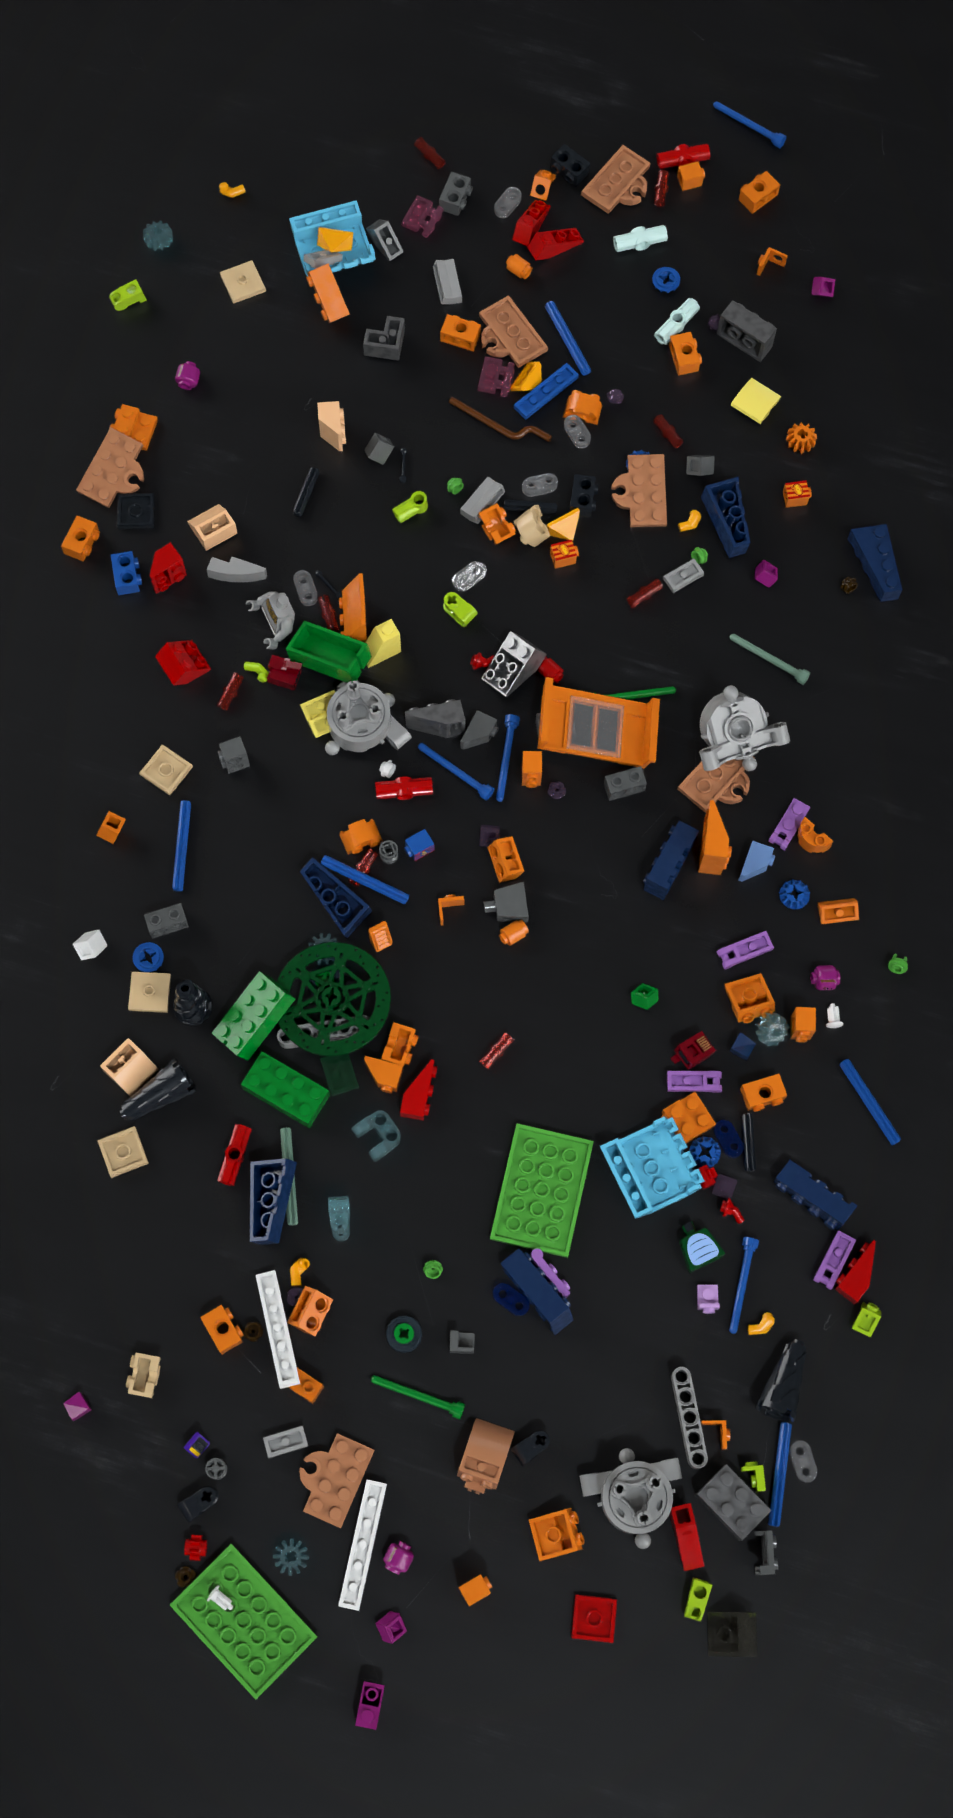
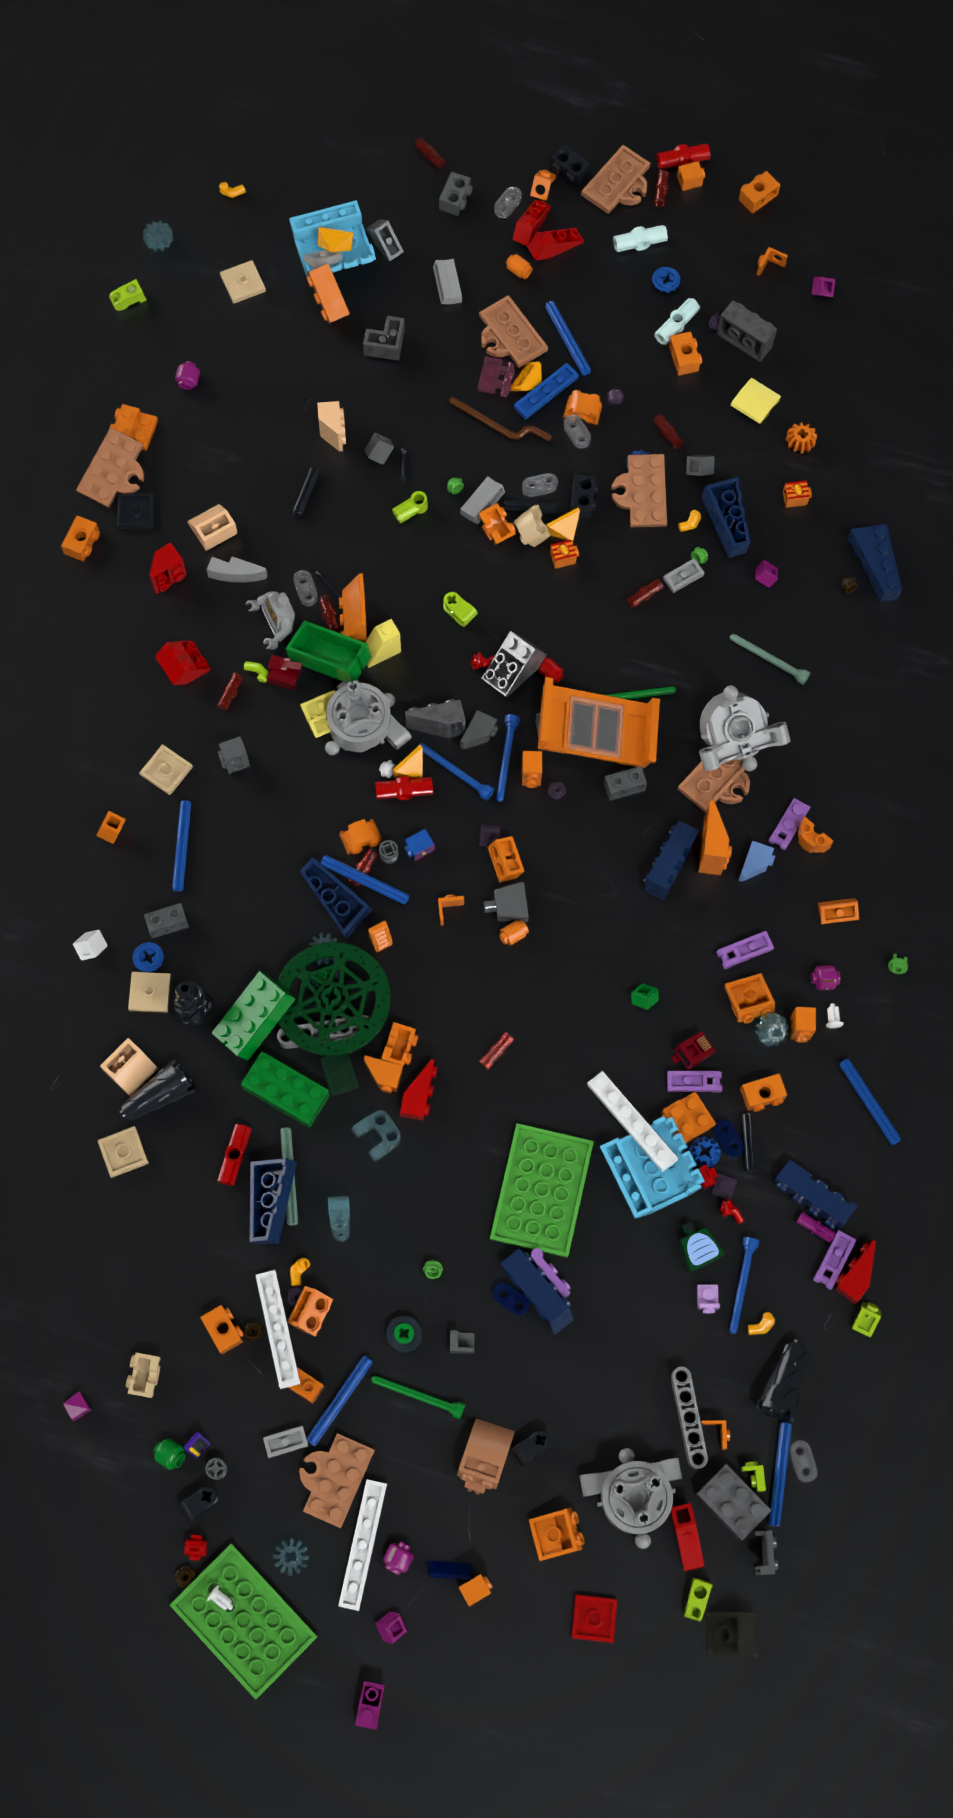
blue brick [111,551,142,595] -> none
clear pink plate [402,195,444,238] -> none
orange brick [440,314,481,352] -> none
clear plate [452,561,486,591] -> none
blue piece [713,101,787,149] -> none
dark blue slope [730,1032,756,1061] -> none
blue gear [779,879,810,909] -> none
none -> green head [154,1439,185,1470]
none -> blue axle [306,1356,373,1446]
none -> light orange slope [393,745,423,779]
none -> clear blue slope [428,1561,471,1580]
none -> white plate [587,1071,678,1172]
none -> magenta axle [796,1212,836,1242]

